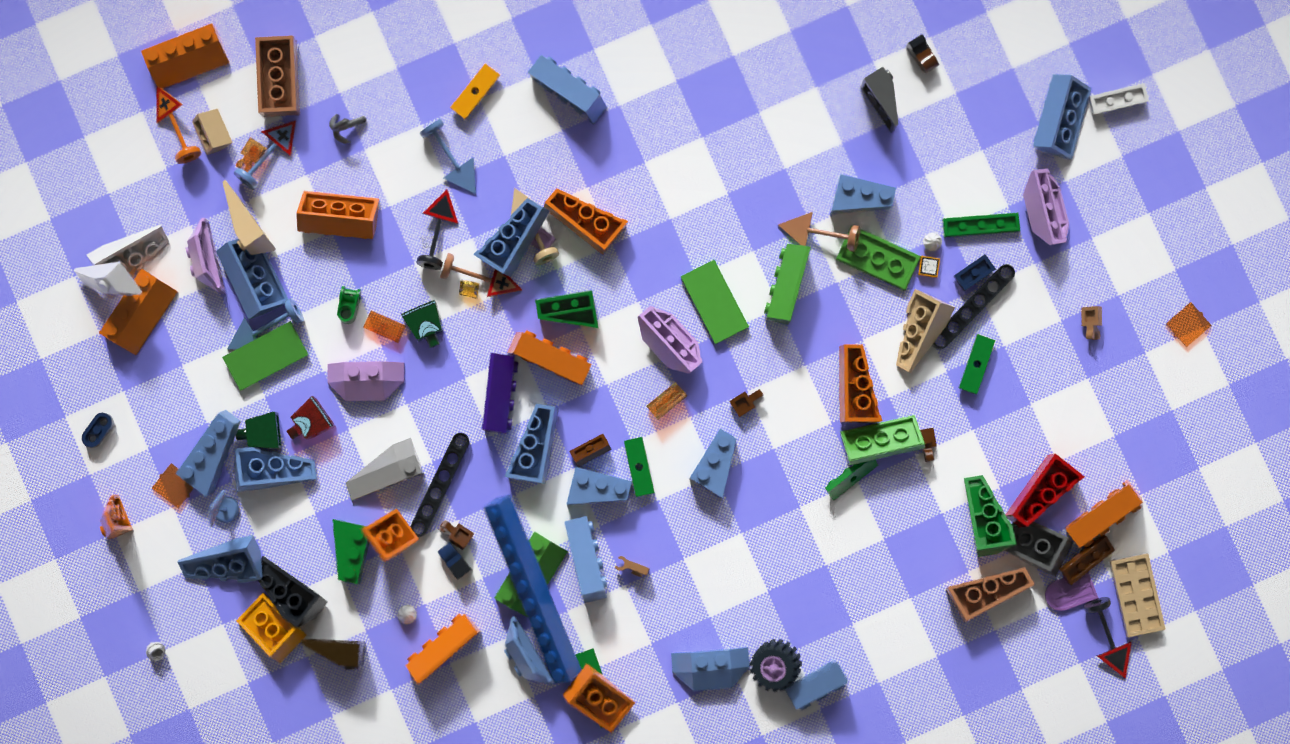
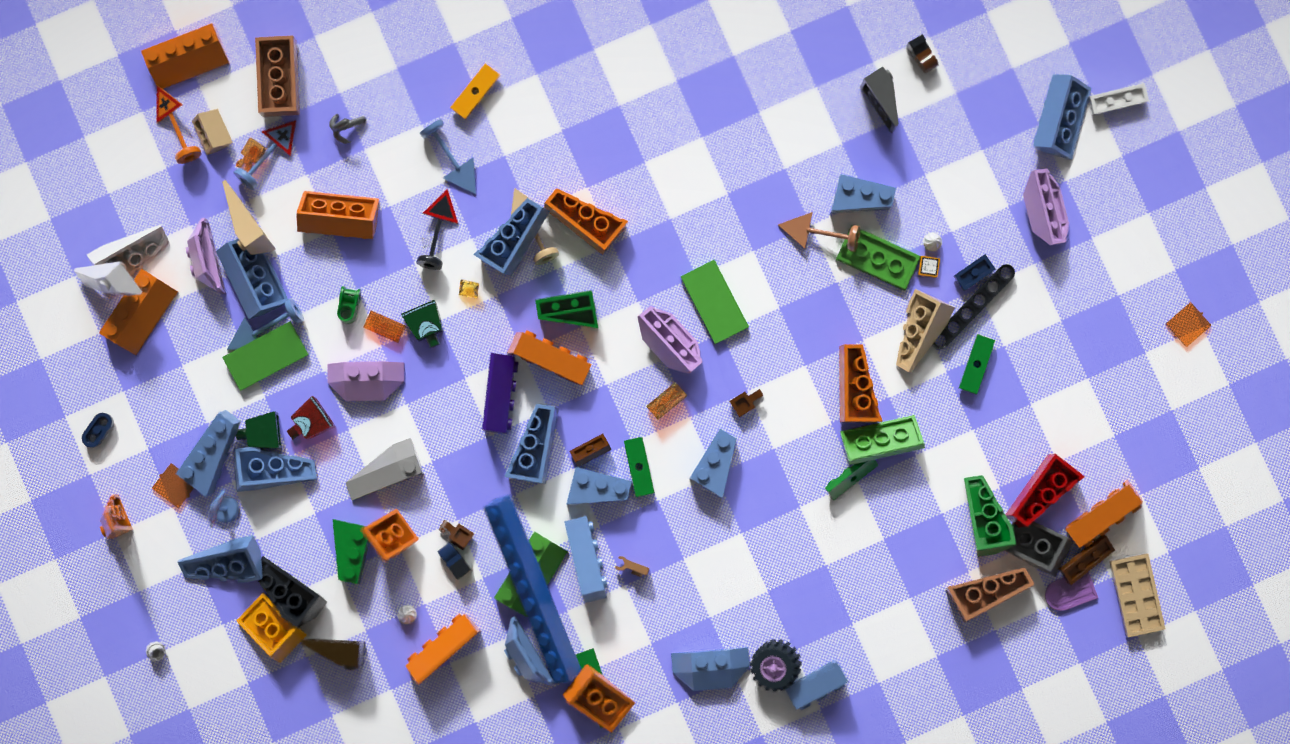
black beam [410,432,470,537] -> none
nougat piece [440,253,522,297] -> none
medium blue wedge [527,55,608,125] -> none
lavender tile [531,227,556,251] -> none
bright green slope [764,244,811,325] -> none
reddish brown plate [920,427,937,462] -> none
green tile [942,212,1020,238] -> none
medium nougat plate [1081,306,1102,340] -> none
black piece [1084,597,1132,679] -> none

